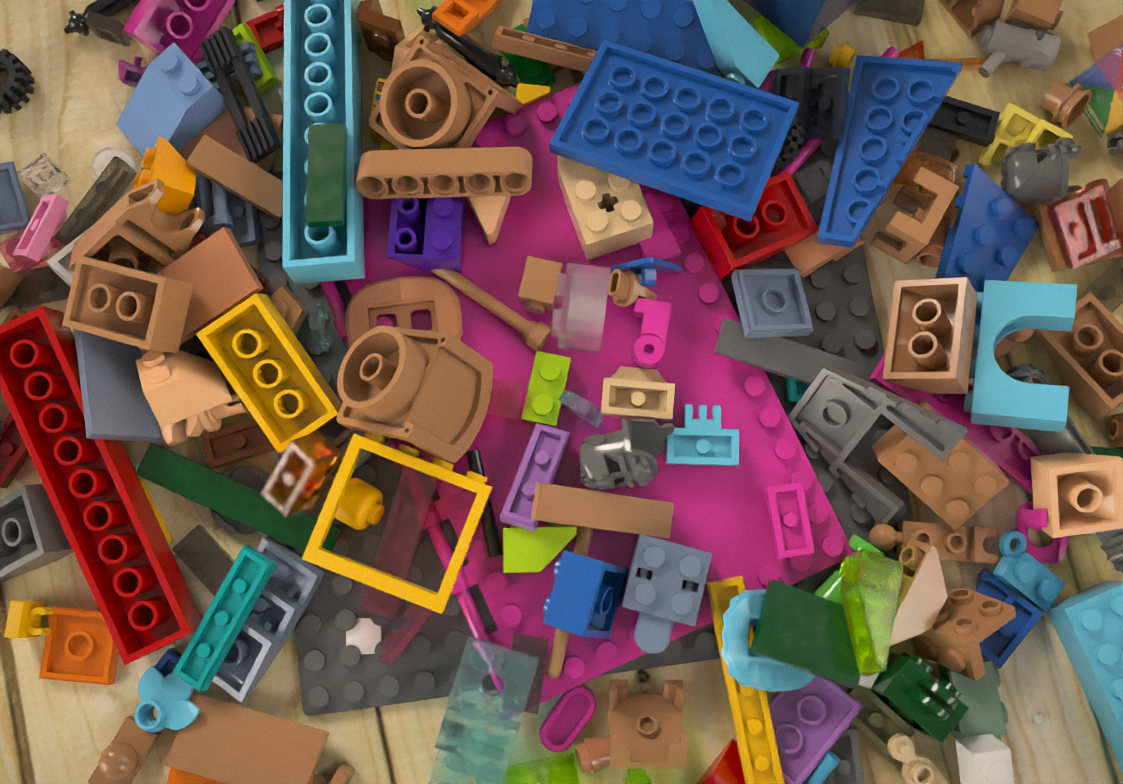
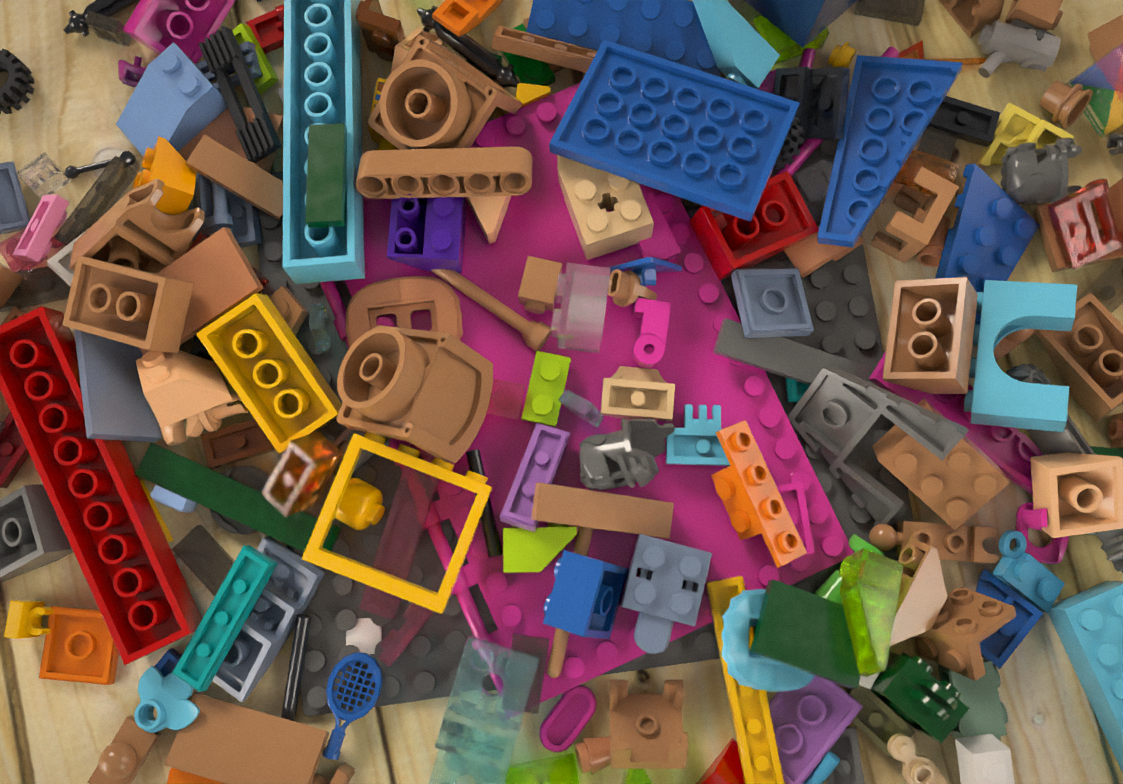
none -> black hinge [65,151,136,179]
none -> light blue tile [150,485,198,513]
none -> black bar [281,614,312,722]
none -> blue piece [322,652,383,760]
none -> orange bracket [711,420,807,567]

